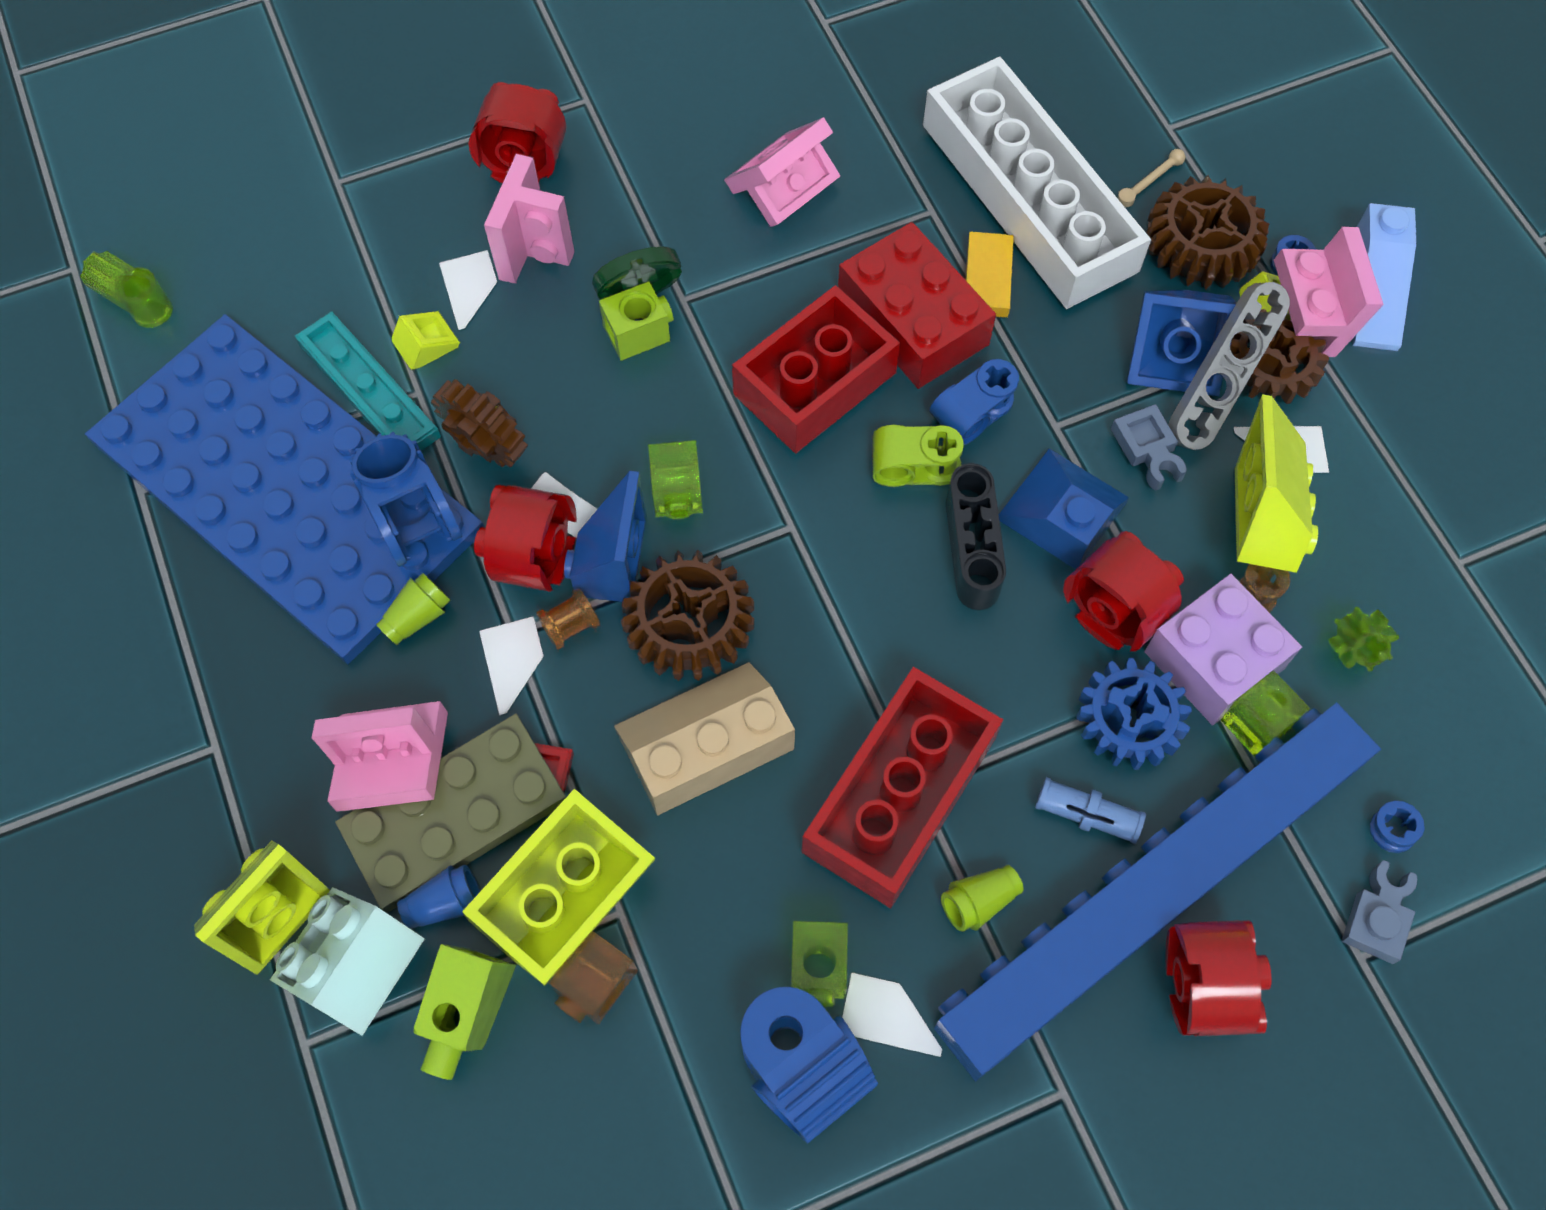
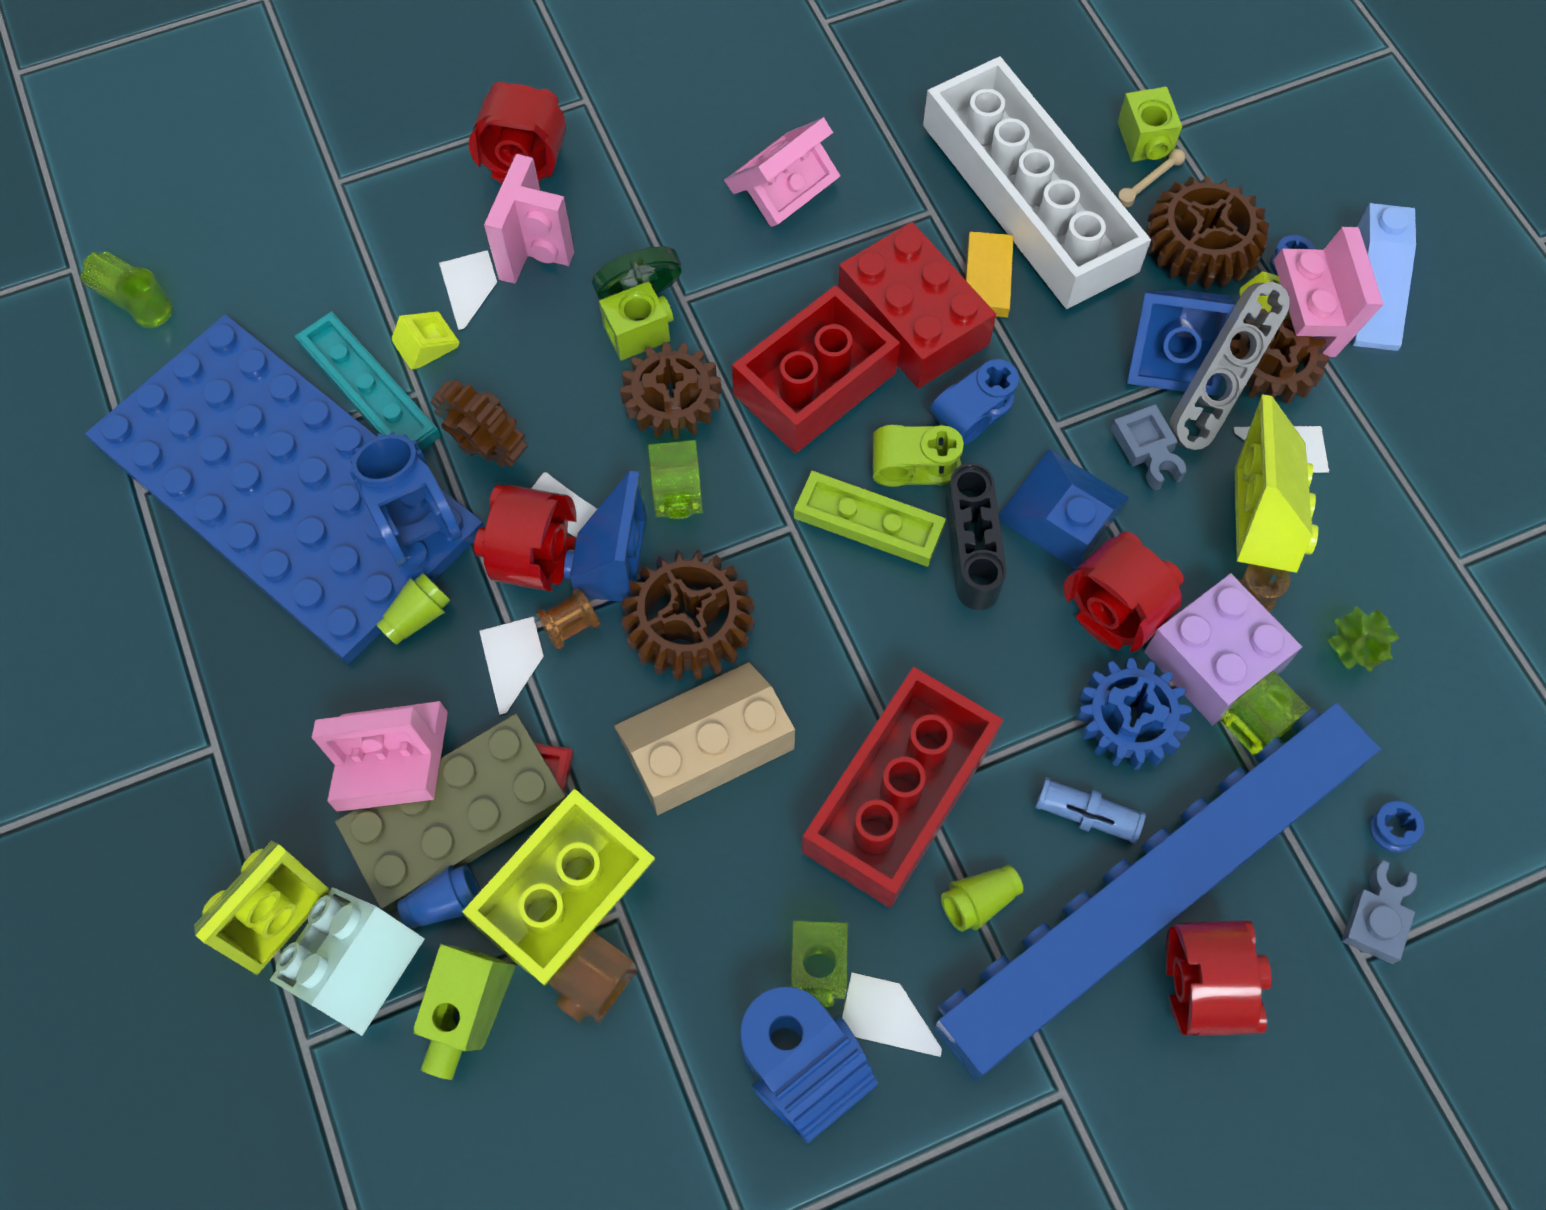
none -> reddish brown gear [620,342,722,440]
none -> lime plate [794,471,946,567]
none -> lime brick [1117,87,1182,162]

